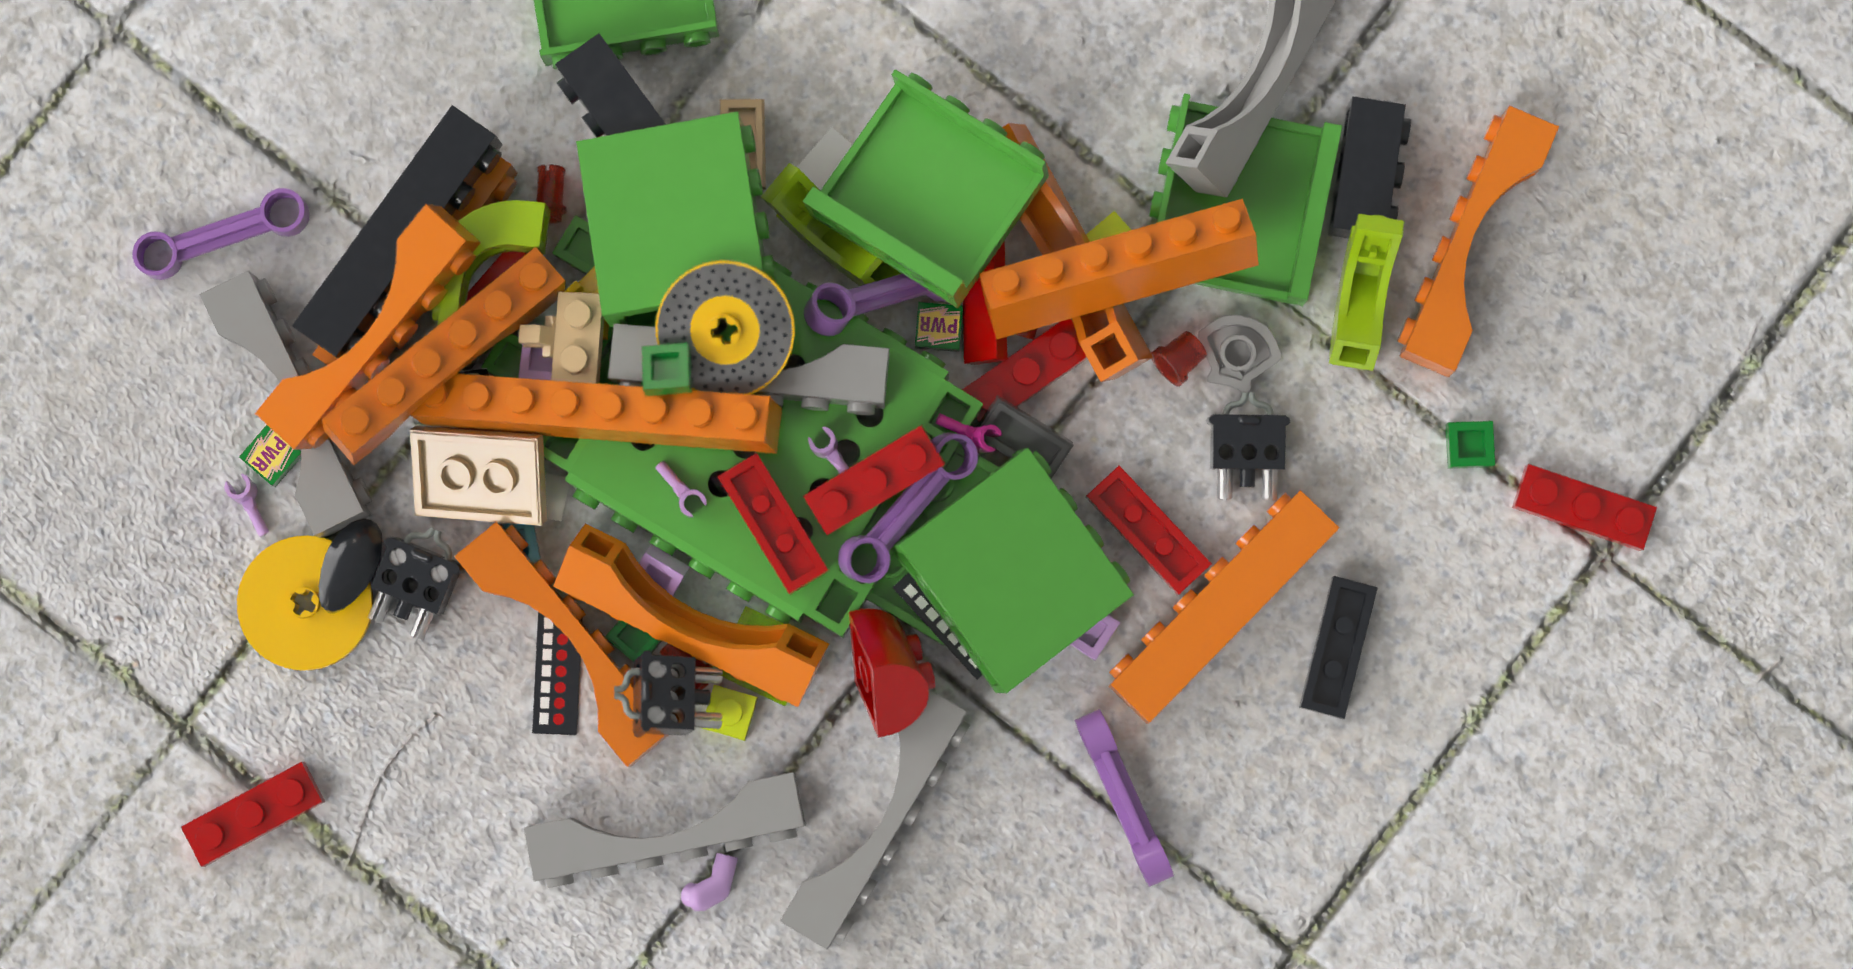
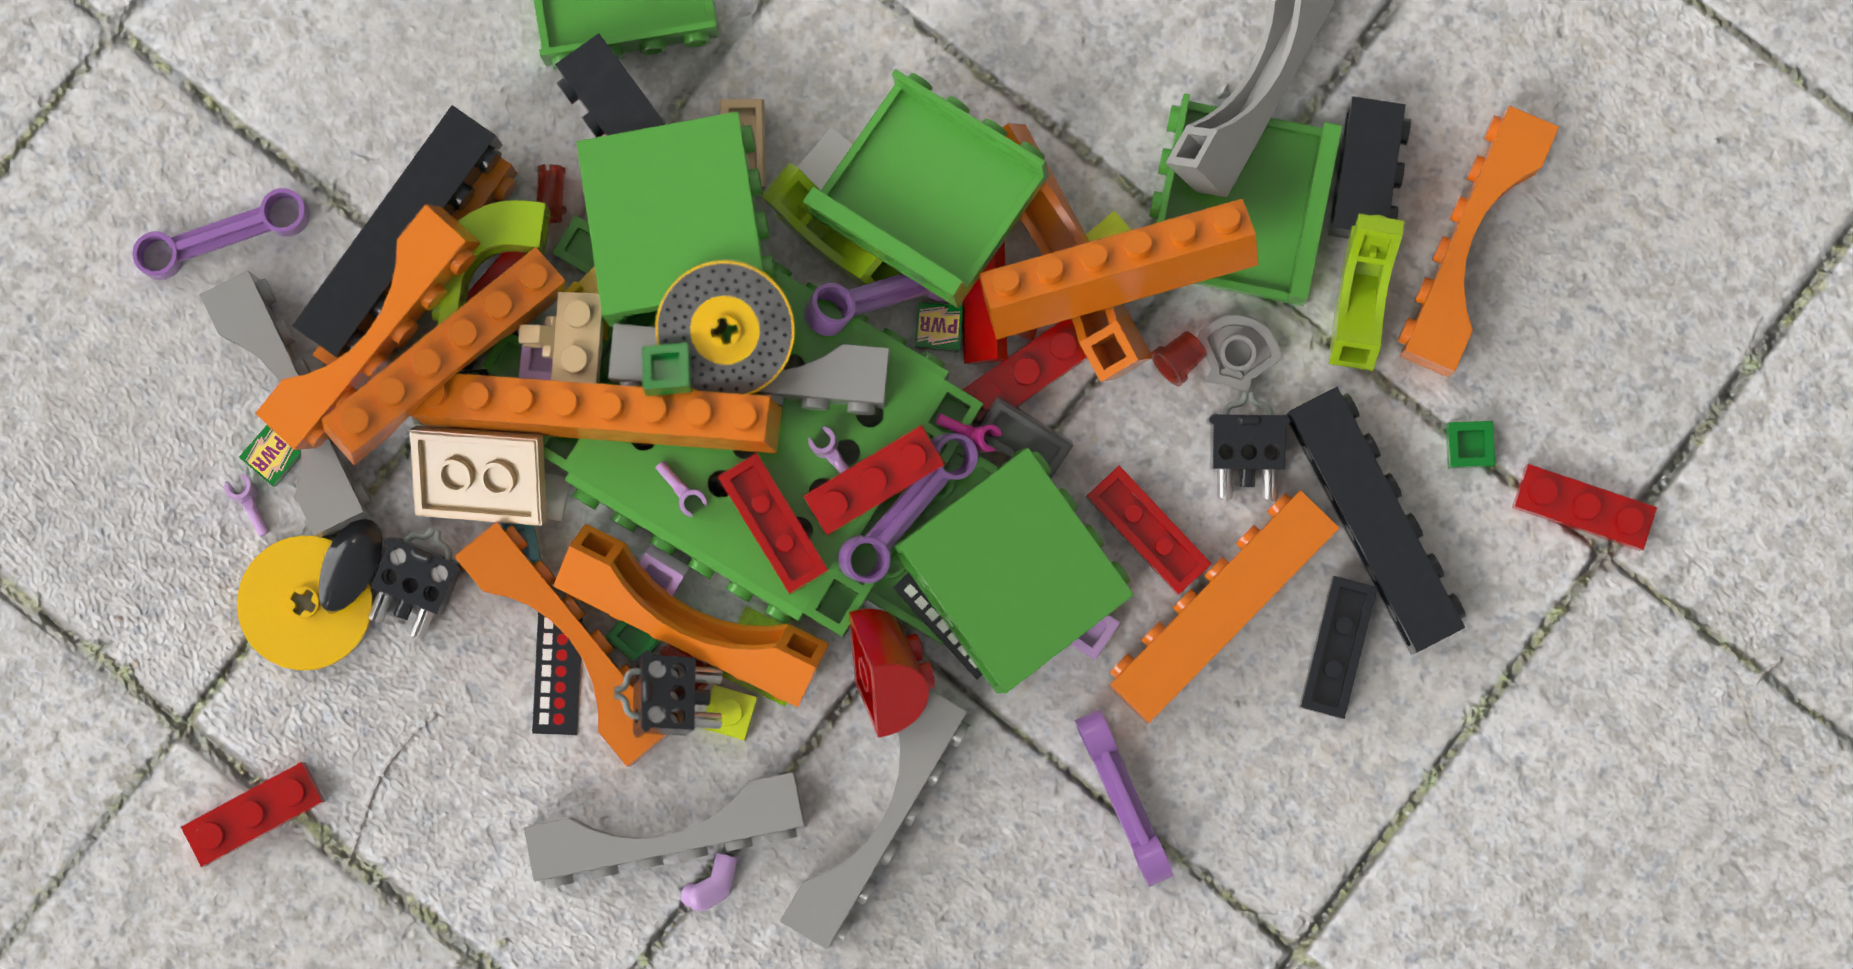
none -> black brick [1286,386,1466,655]

